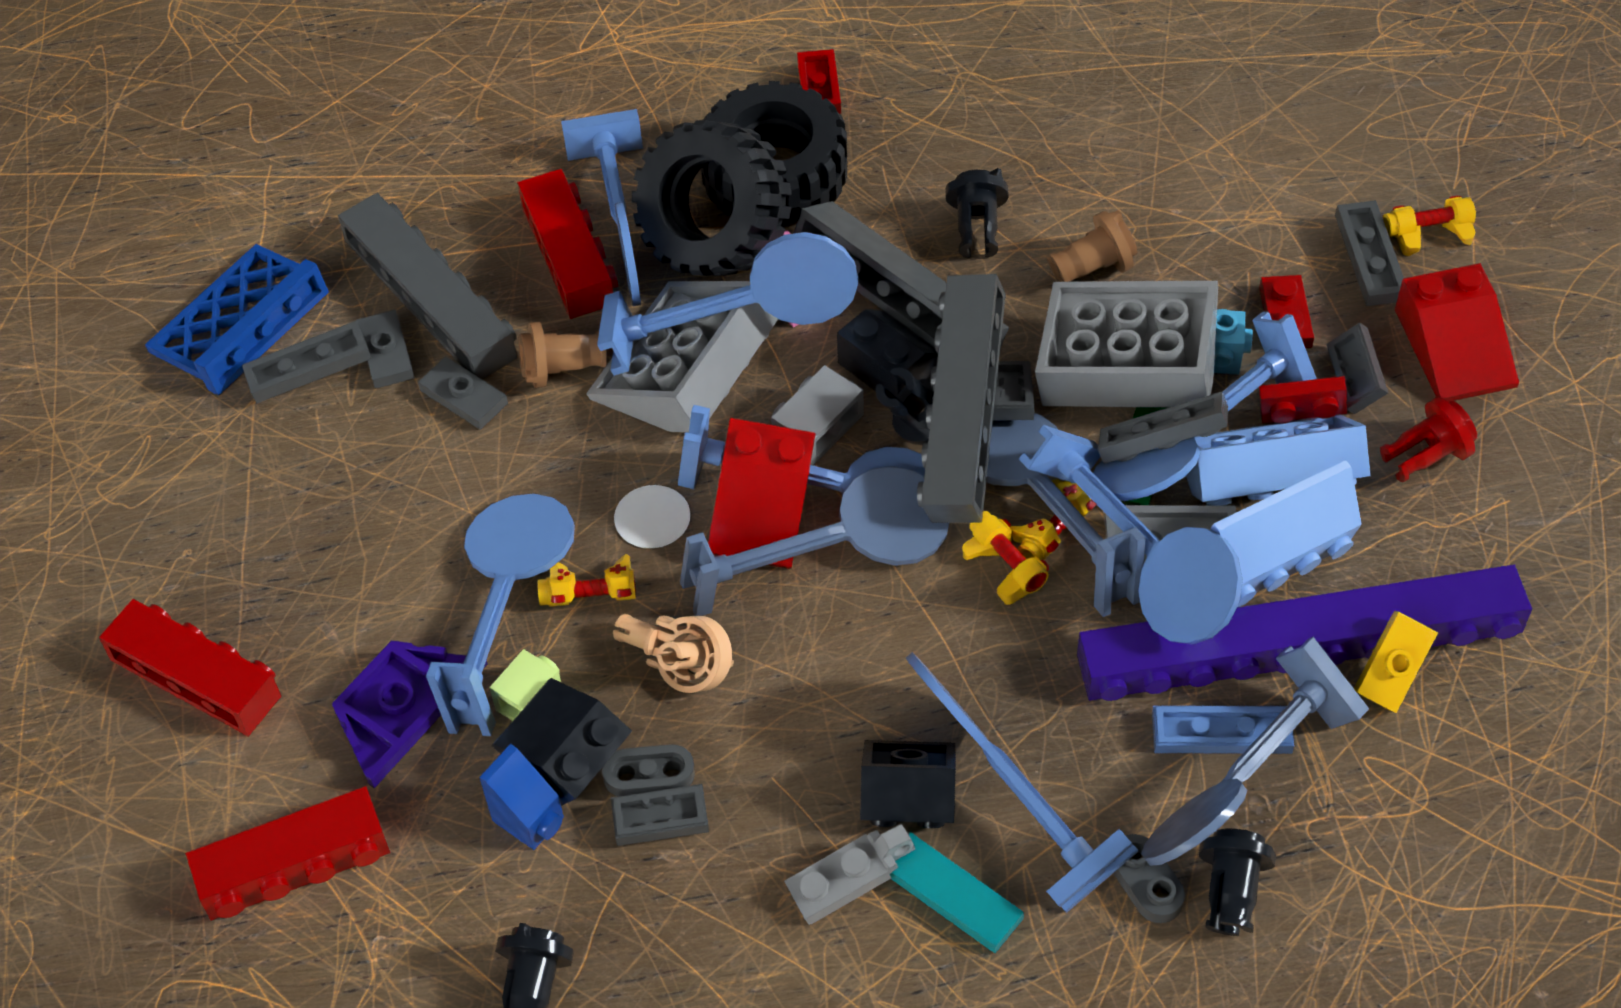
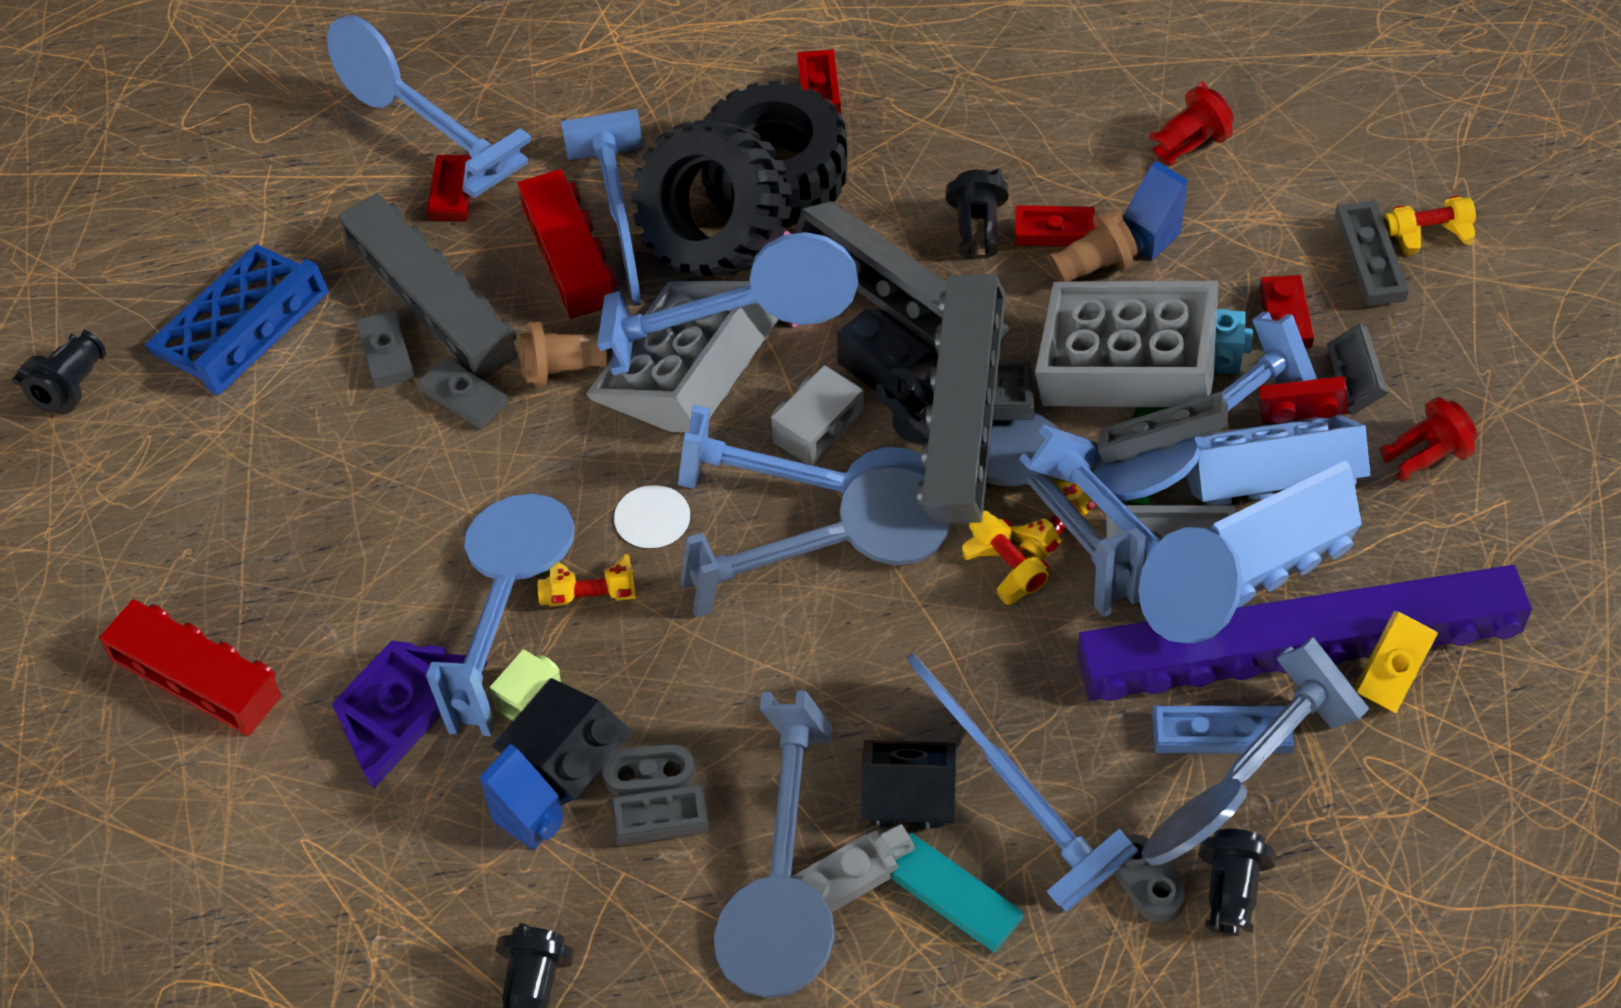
red brick [185,786,390,921] -> none
dark grey plate [242,320,372,404] -> none
light nougat pin [613,614,734,693] -> none
red slope [708,418,816,569] -> none
red slope [1395,263,1519,402] -> none
none -> black piece [12,330,106,414]
none -> medium blue piece [327,15,531,199]
none -> red tile [426,155,472,222]
none -> sand blue piece [714,691,835,999]
none -> red plate [1015,205,1095,247]
none -> blue slope [1123,161,1189,261]
none -> red piece [1149,81,1234,166]

